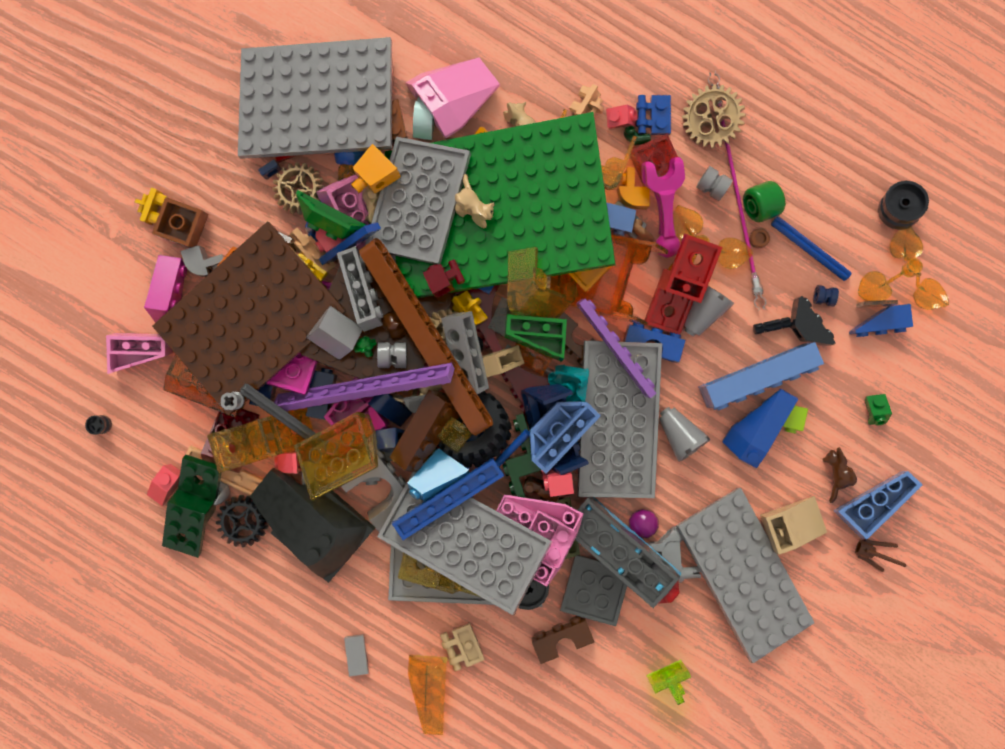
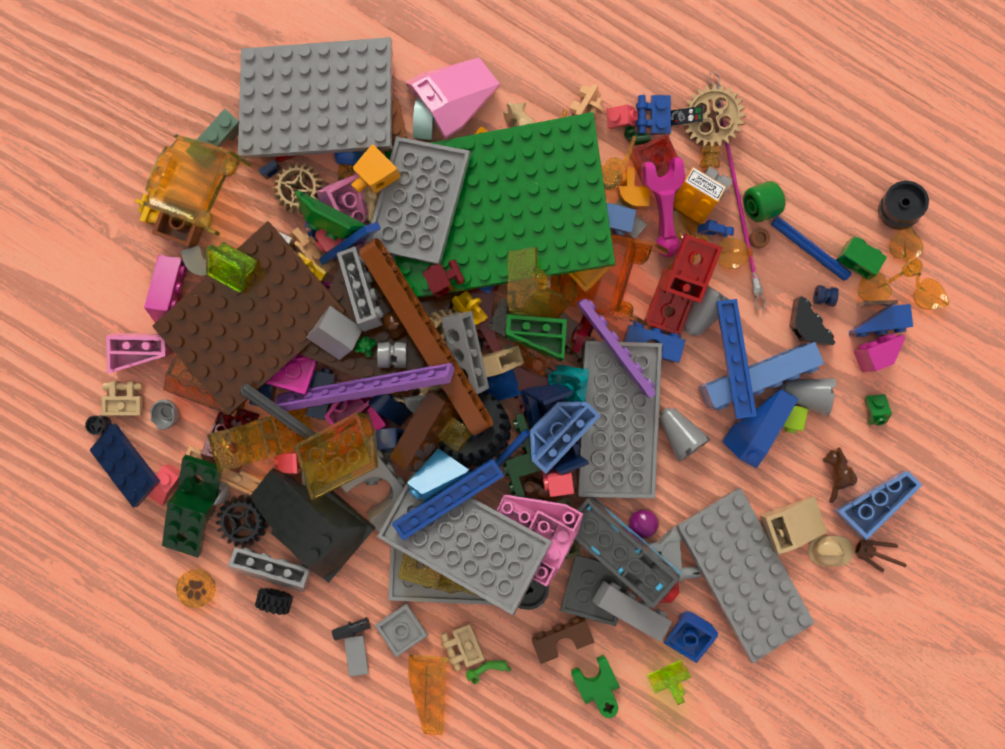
light grey bush [221,392,245,410] -> none
tan animal [455,174,494,228] -> none
medium nougat arm [632,219,654,244] -> none
black axle [753,317,792,335] -> none
none -> dark blue plate [90,424,160,508]
none -> tan plate [101,381,144,416]
none -> clear yellow windscreen [143,134,252,237]
none -> light grey hair [150,399,180,430]
none -> clear yellow tile [176,569,216,608]
none -> sand green arch [186,108,239,169]
none -> clear neon green bracket [206,242,257,293]
none -> light grey brick [228,547,311,593]
none -> black tyre [255,588,293,615]
none -> black axle [332,617,371,641]
none -> light grey plate [375,603,428,657]
none -> bright green piece [466,660,511,684]
none -> blue plate [485,369,521,401]
none -> dark red plate [571,314,594,353]
none -> green piece [571,654,621,718]
none -> light grey brick [592,581,672,642]
none -> blue slope [664,611,718,663]
none -> black sticker [671,106,703,126]
none -> light orange brick [673,167,726,224]
none -> blue plate [697,220,734,237]
none -> clear yellow wheel [700,145,721,169]
none -> blue plate [716,299,757,419]
none -> light grey cone [781,378,836,416]
none -> tan piece [808,536,854,567]
none -> green brick [836,236,887,280]
none -> dark pink slope [853,333,905,372]

